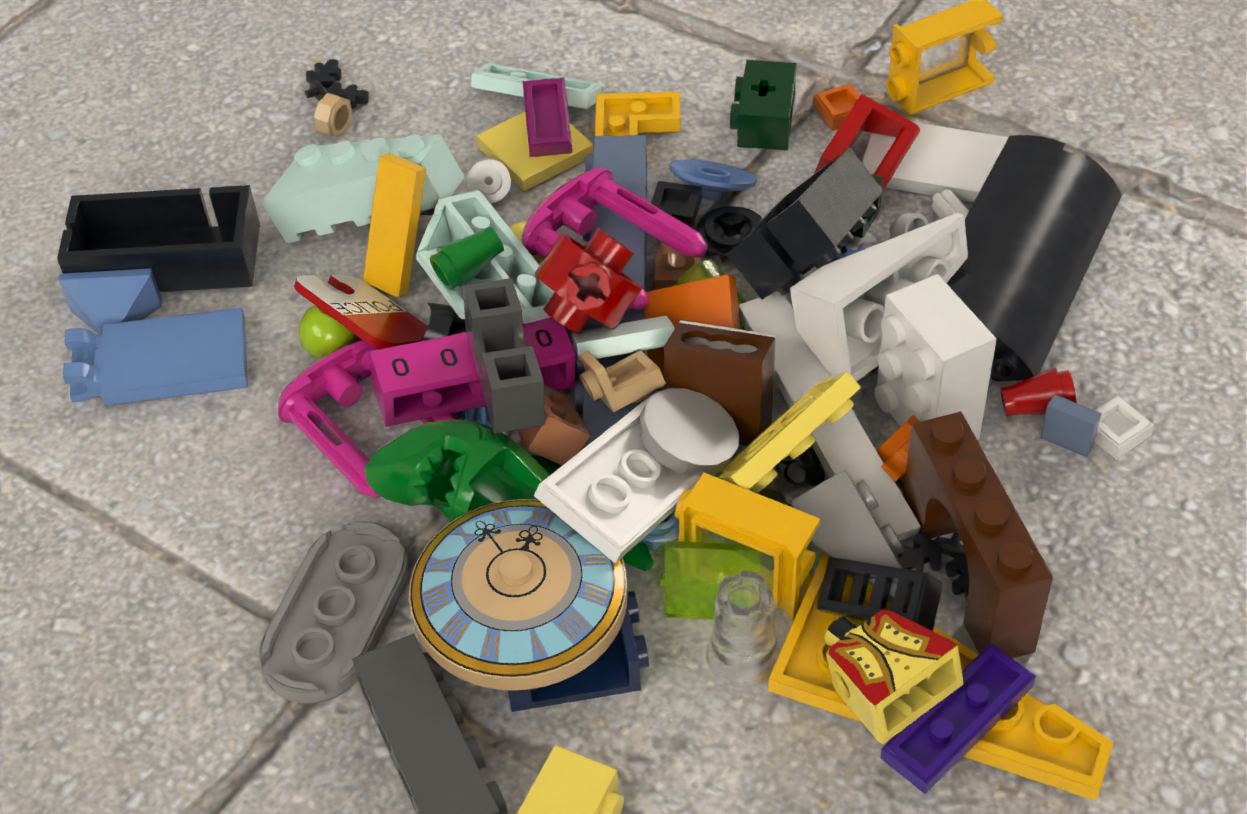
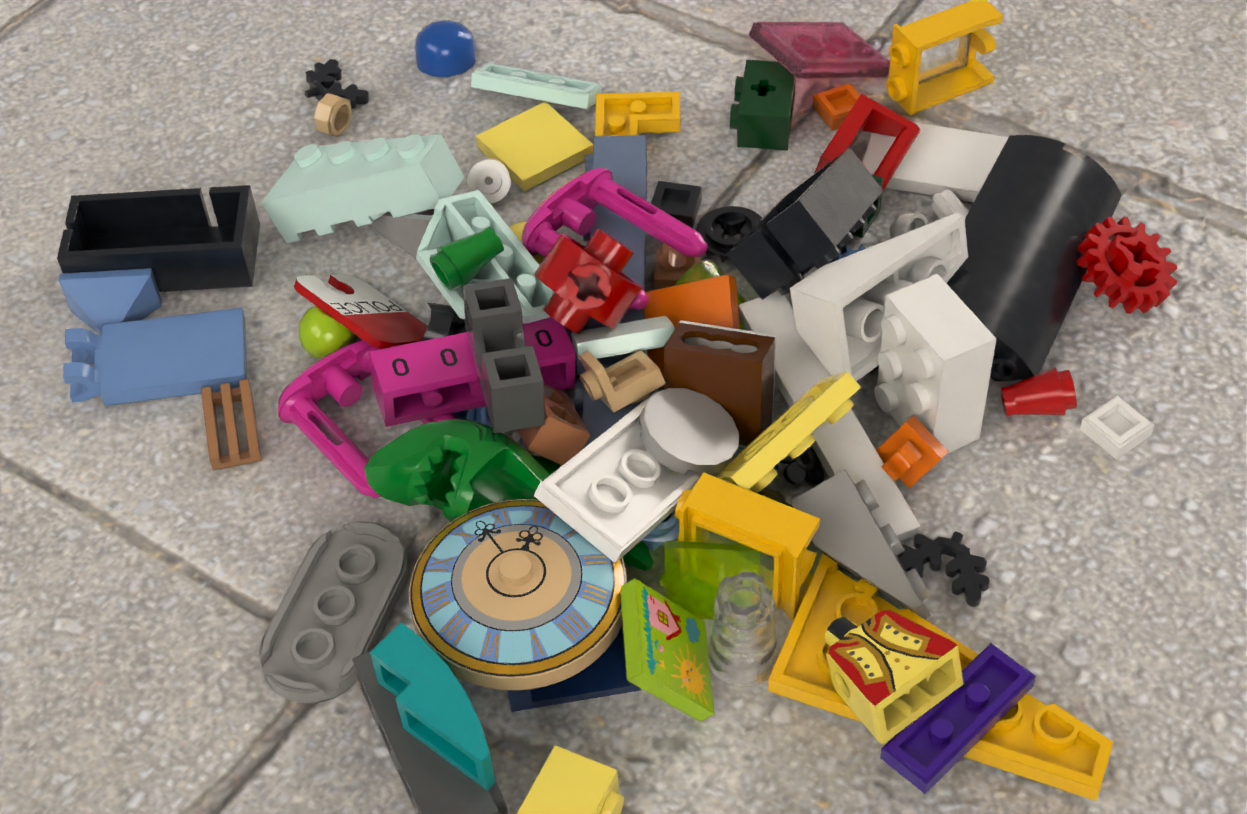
yellow tile [363,153,426,298] -> none
magenta tile [522,77,572,157] -> none
medium blue dish [670,159,757,200] -> none
black slope [817,557,943,631] -> none
reddish brown arch [903,411,1053,659] -> none
sand blue tile [1041,395,1102,457] -> none
none -> medium nougat tile [201,379,262,471]
none -> teal slope [370,622,496,791]
none -> blue hair [415,20,475,77]
none -> lime tile [620,579,715,722]
none -> clear pink tile [749,22,890,79]
none -> red gear [1077,216,1177,314]

